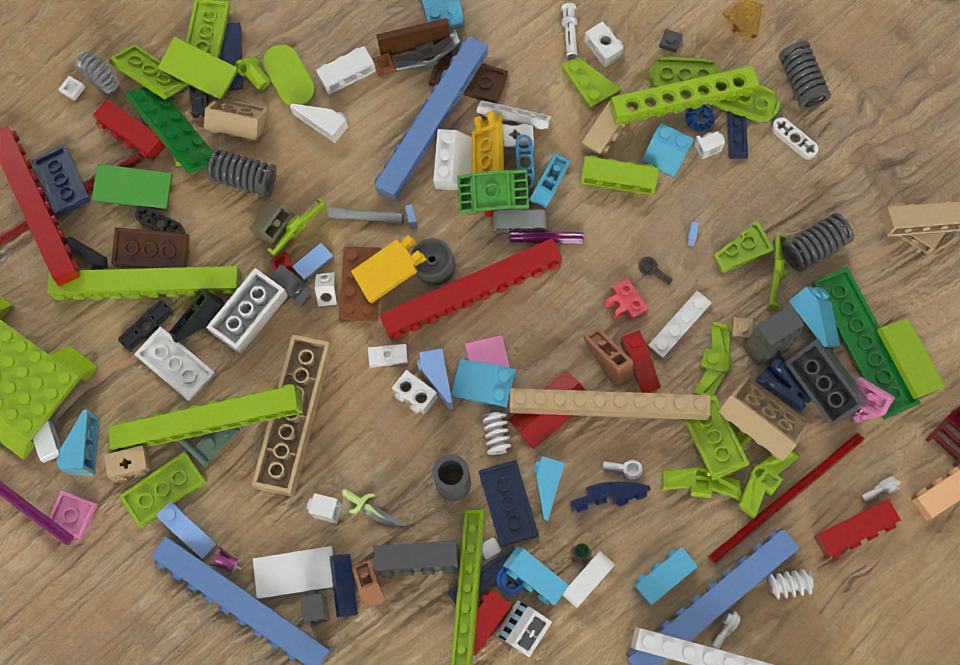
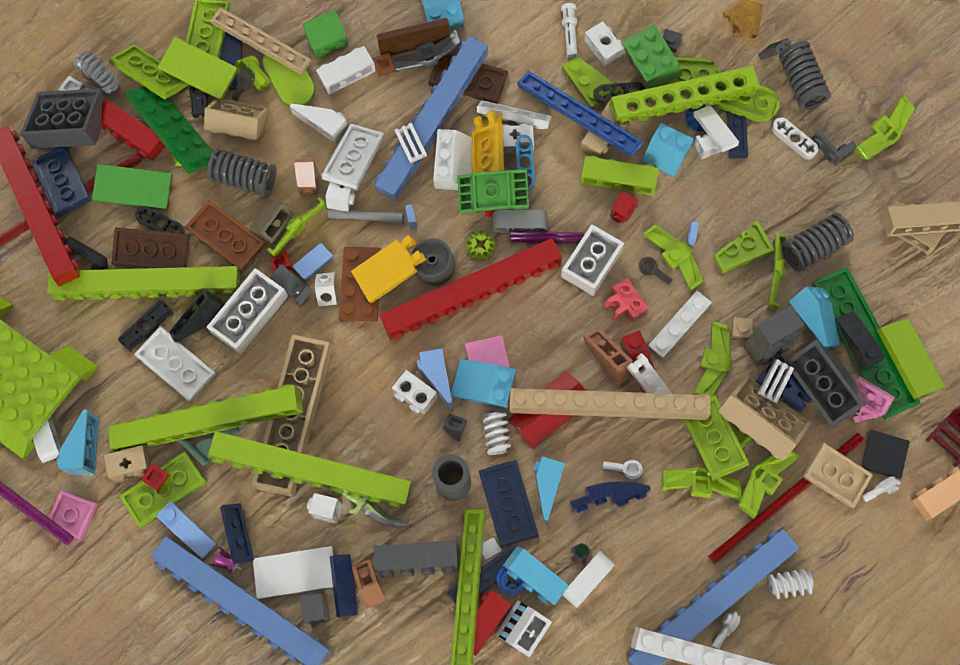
white plate [368,344,408,368] -> none
medium azure slope [529,153,571,209] -> none
medium azure brick [634,548,698,607] -> none
red brick [814,499,901,559] -> none
none -> dark grey slope [20,88,102,148]
none -> red plate [141,463,170,492]
none -> dark orange plate [185,200,266,272]
none -> lime brick [208,431,411,508]
none -> tan tile [210,7,311,76]
none -> dark blue tile [220,503,254,564]
none -> clear smoke plate [232,68,255,101]
none -> slope [294,159,319,196]
none -> bright green slope [302,10,348,59]
none -> white tile [322,123,384,189]
none -> white brick [325,182,359,212]
none -> white tile [395,123,427,163]
none -> dark grey slope [443,414,467,441]
none -> lime gear [466,230,496,260]
none -> blue tile [517,70,643,158]
none -> white brick [561,224,624,296]
none -> black beam [593,82,646,102]
none -> red window [610,191,639,223]
none -> bright green brick [622,24,682,89]
none -> white plate [627,353,672,394]
none -> lime plate [643,224,705,292]
none -> white tile [694,105,739,152]
none -> dark grey tile [758,38,792,60]
none -> white tile [758,359,794,403]
none -> tan tile [802,443,873,509]
none -> dark grey bracket [812,130,857,166]
none -> black slope [835,311,885,371]
none -> lime plate [854,95,915,161]
none -> black tile [861,430,910,480]

